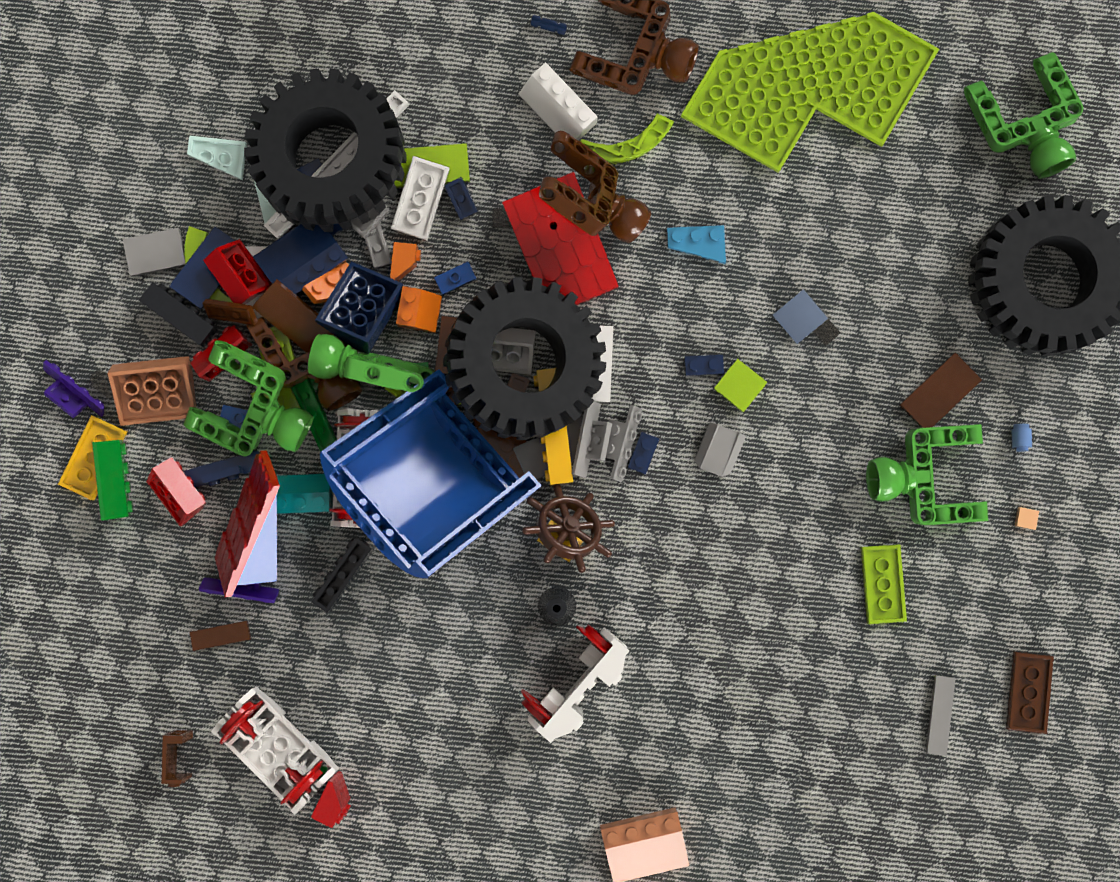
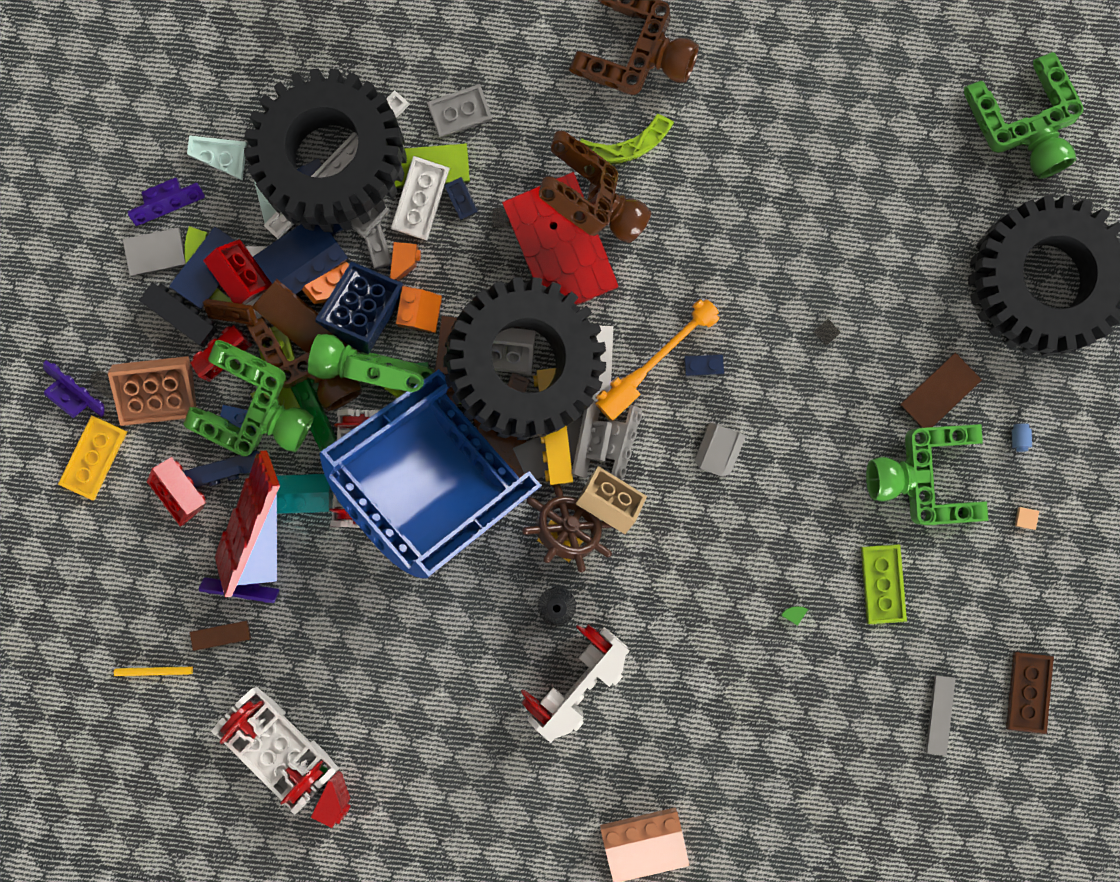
green slope [92,440,133,521] -> none
reddish brown panel [161,730,193,787] -> none
black brick [312,537,375,613] -> none
blue plate [434,262,477,295] -> none
white slope [518,62,598,140] -> none
dark blue axle [531,15,567,35] -> none
dark blue plate [628,432,659,475] -> none
dark azure wing [667,225,726,264] -> none
lime plate [681,12,939,173] -> none
lime tile [713,359,767,412] -> none
sand blue slope [773,289,828,344] -> none
none -> yellow bar [114,667,193,676]
none -> dark purple bracket [127,178,205,226]
none -> light grey tile [427,84,493,139]
none -> tan brick [576,466,647,534]
none -> light orange bar [595,299,719,421]
none -> bright green tile [781,606,808,626]

